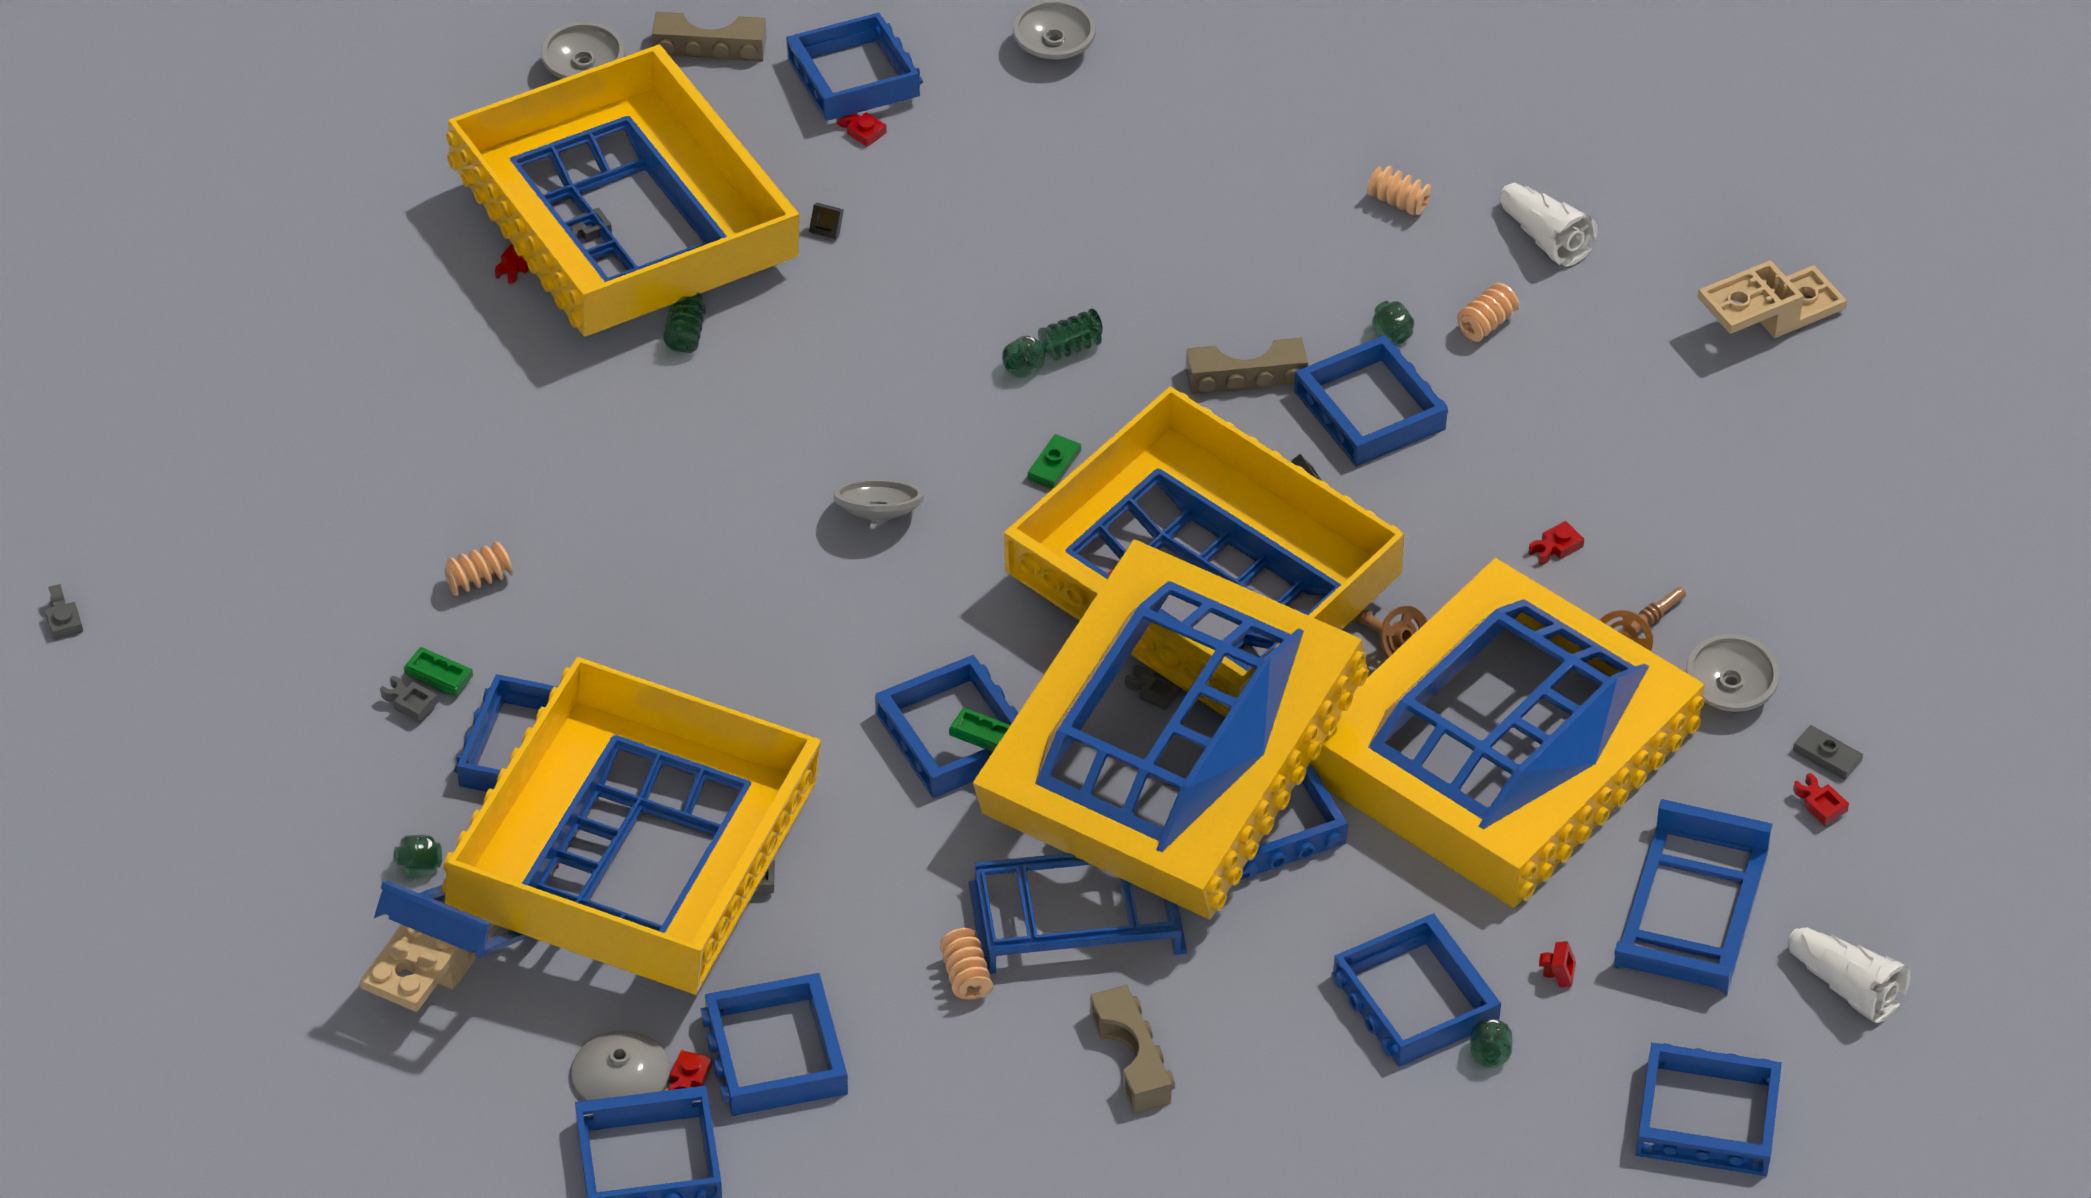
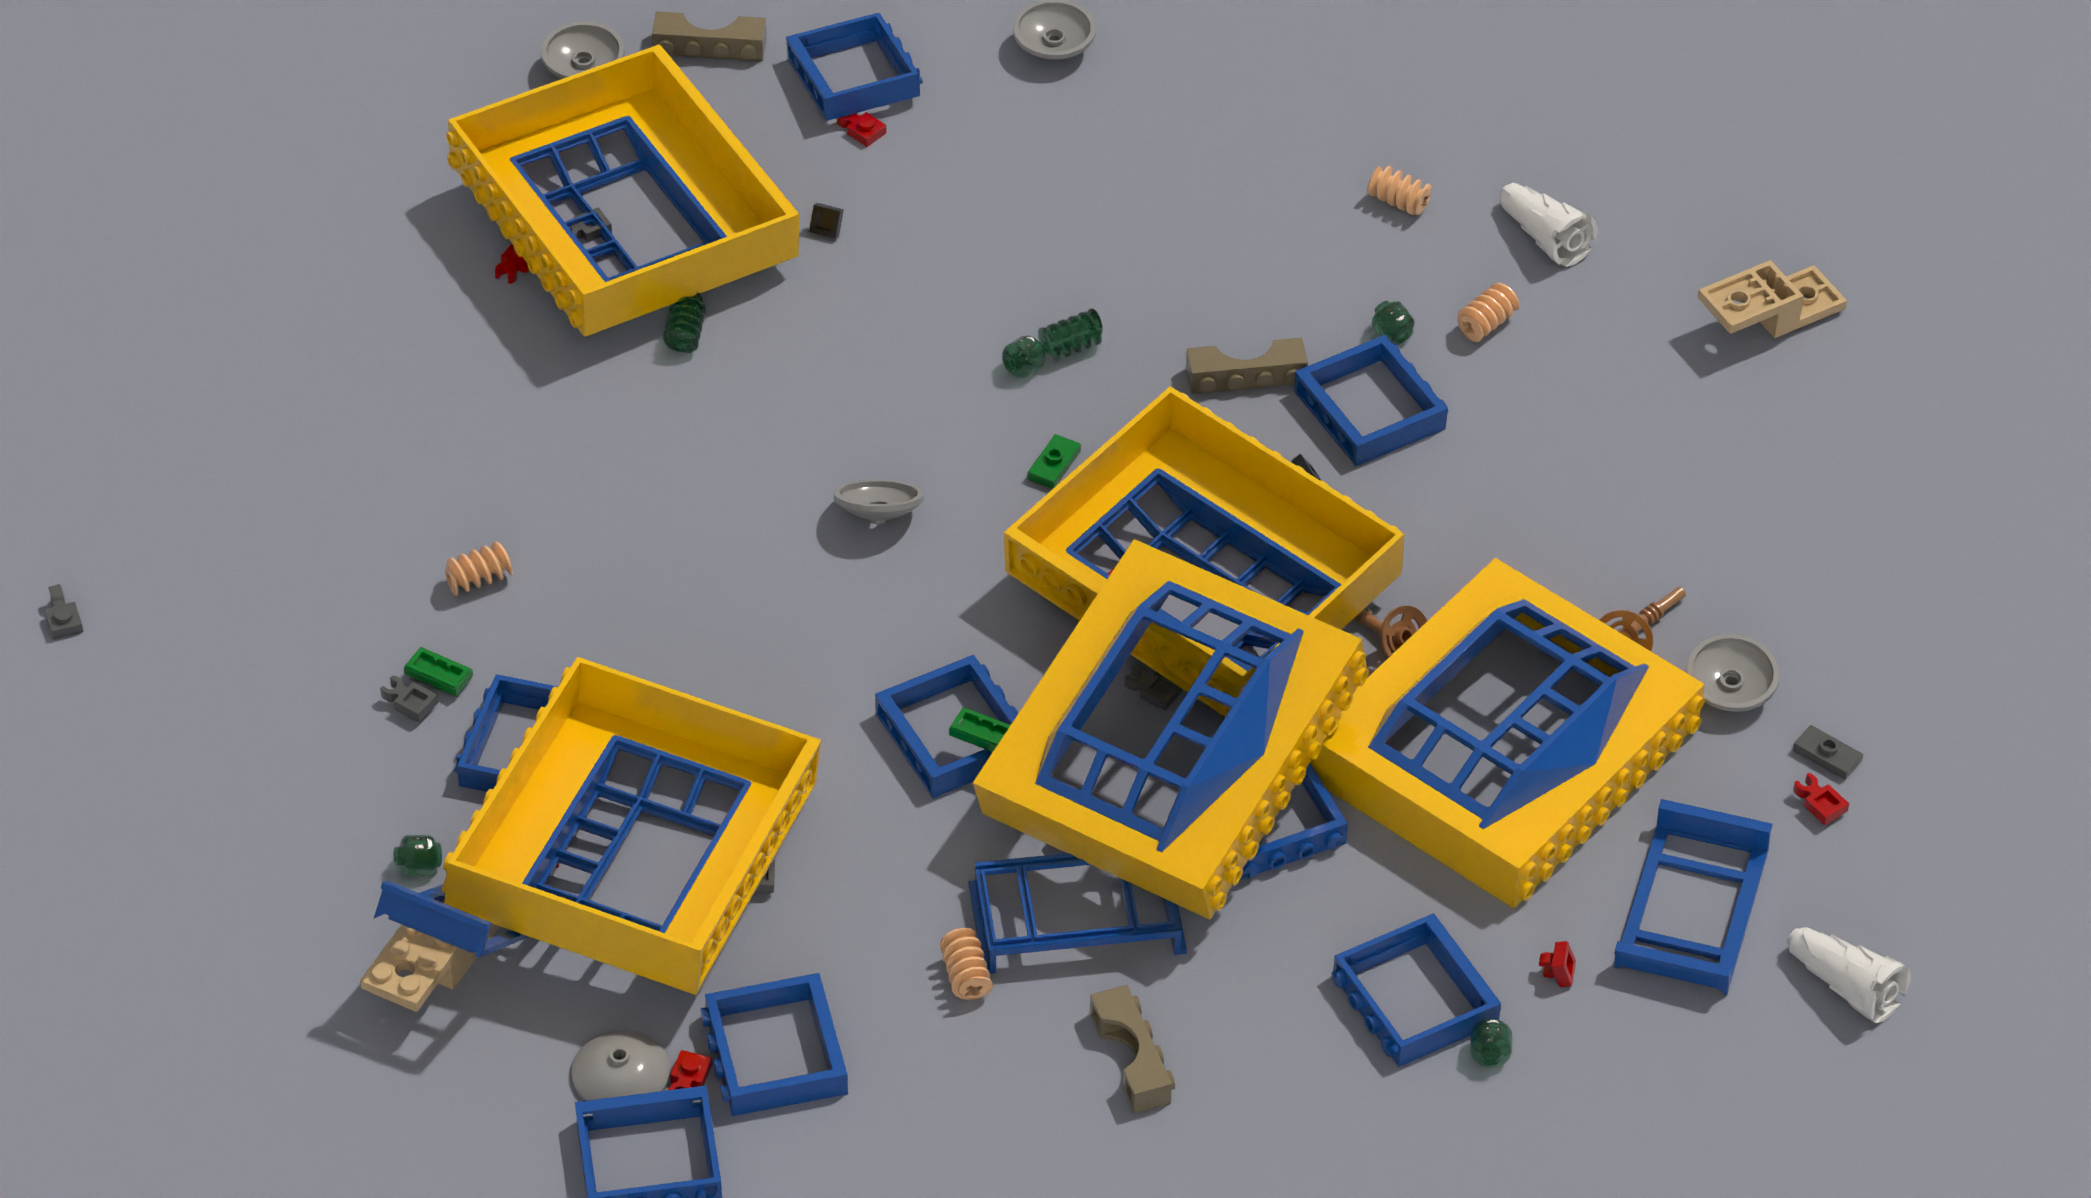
red plate [1528,521,1584,565] -> none
blue window [1635,1042,1782,1176] -> none

